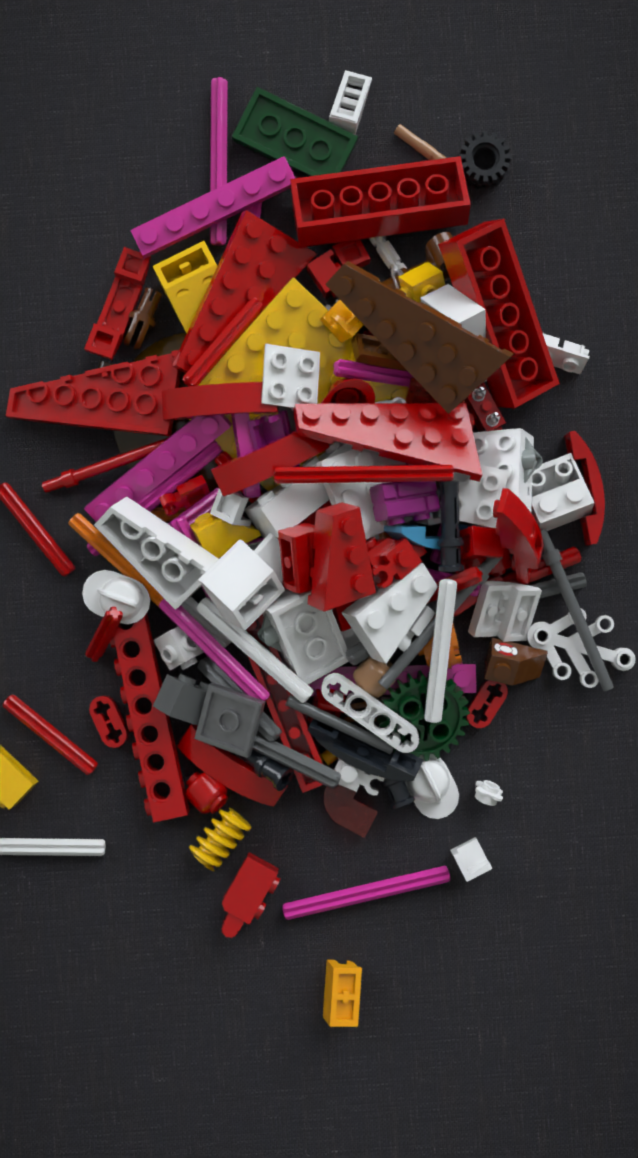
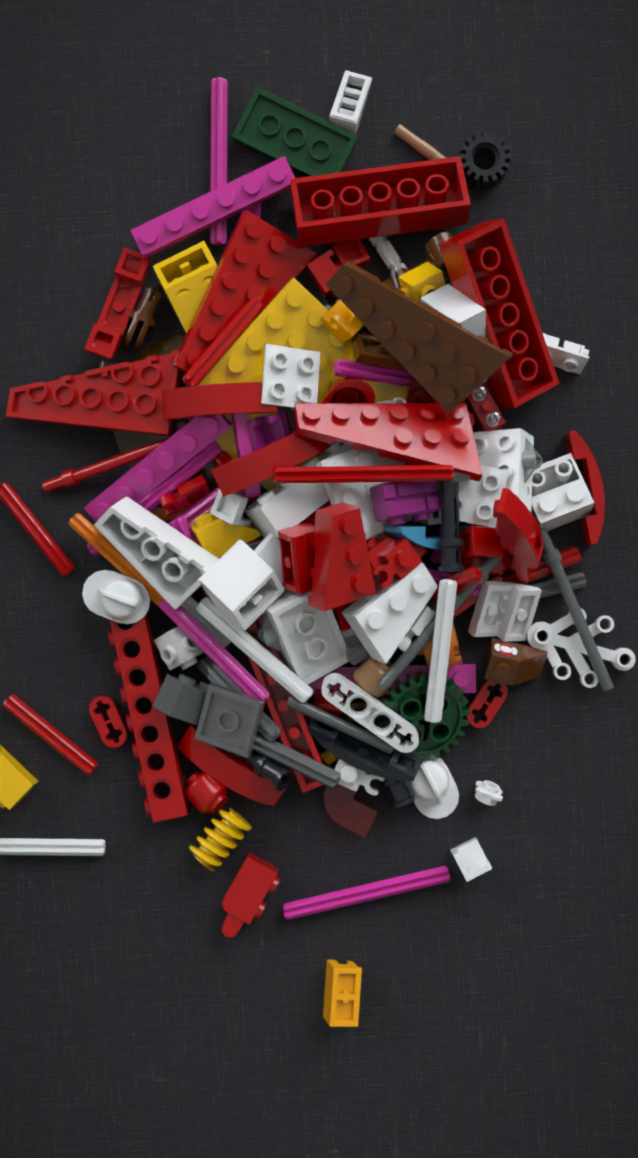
red axle [86,607,123,662] -> none

